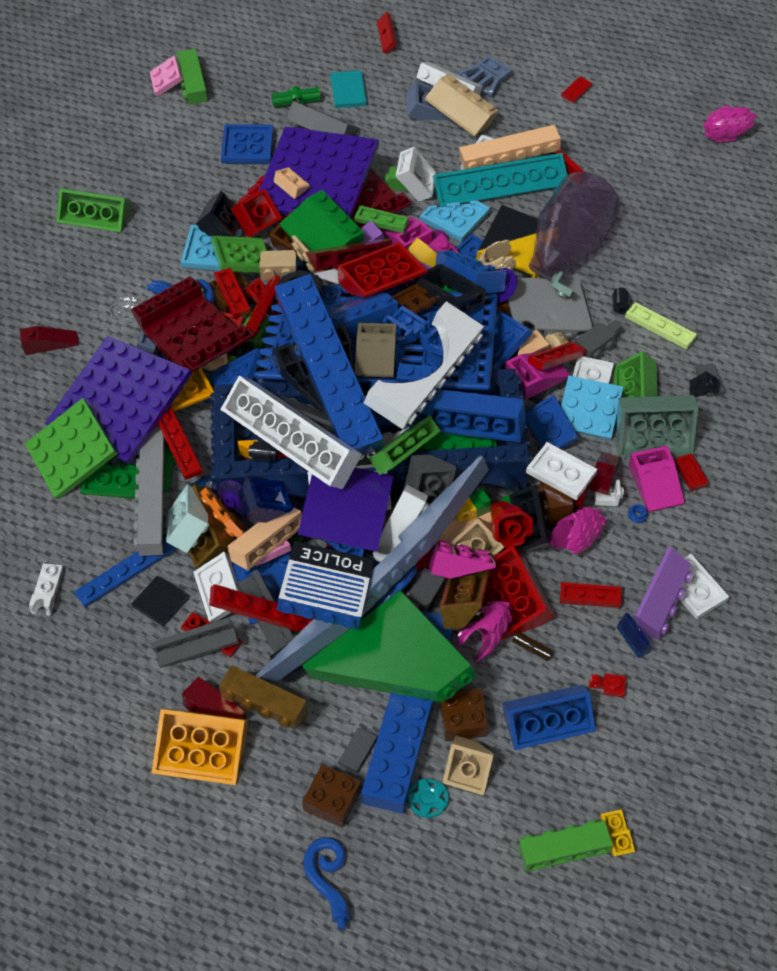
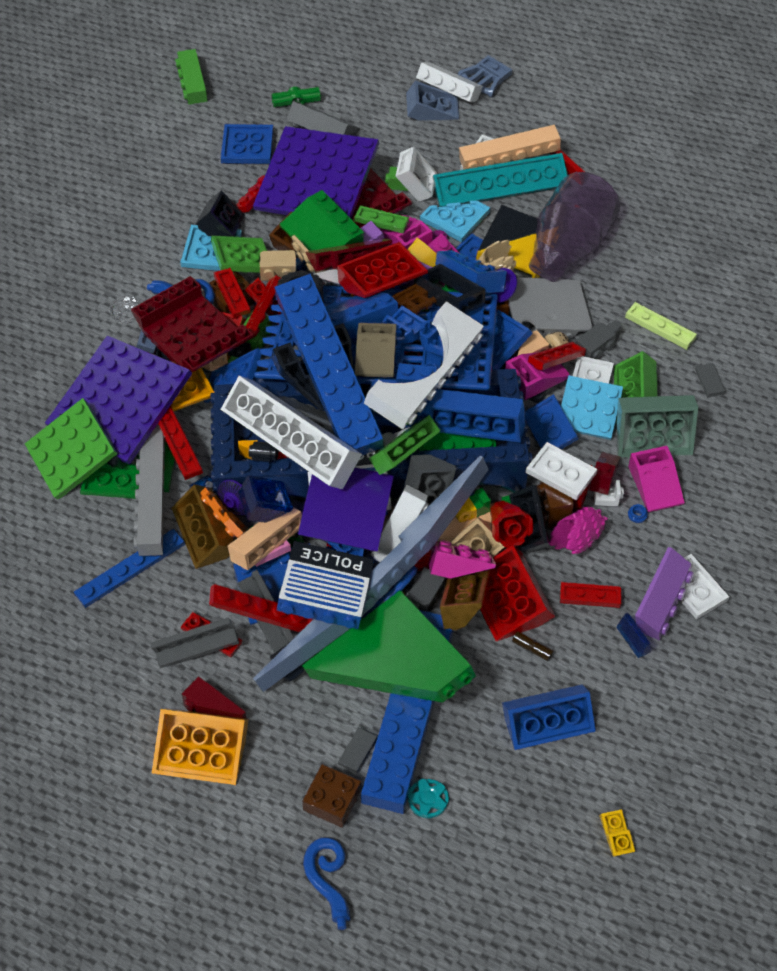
dark red slope [19,326,79,355] -> none
white plate [29,563,63,616] -> none
bright green slope [56,188,131,232] -> none
black tile [131,576,188,627] -> none
bright pink plate [150,56,183,96] -> none
light aqua slope [166,484,209,553] -> none
white plate [193,552,241,623] -> none
pearl gold slope [219,665,308,730] -> none
red slope [231,189,282,238] -> none
light nougat slope [274,167,310,199] -> none
teal tile [330,70,366,109] -> none
red tile [377,12,397,54] -> none
tan slope [424,73,498,137] -> none
reddish brown brick [439,688,488,741] -> none
tan slope [442,736,494,795] -> none
dark pink head [456,601,512,662] -> none
bright green brick [518,820,613,872] -> none
sand green bracket [551,271,574,299] -> none
red tile [561,76,593,103] -> none
red plate [589,673,626,697] -> none
black brick [612,287,631,314] -> none
red plate [674,453,709,491] -> none
black bracket [690,371,719,397] -> none
dark pink head [704,105,757,143] -> none

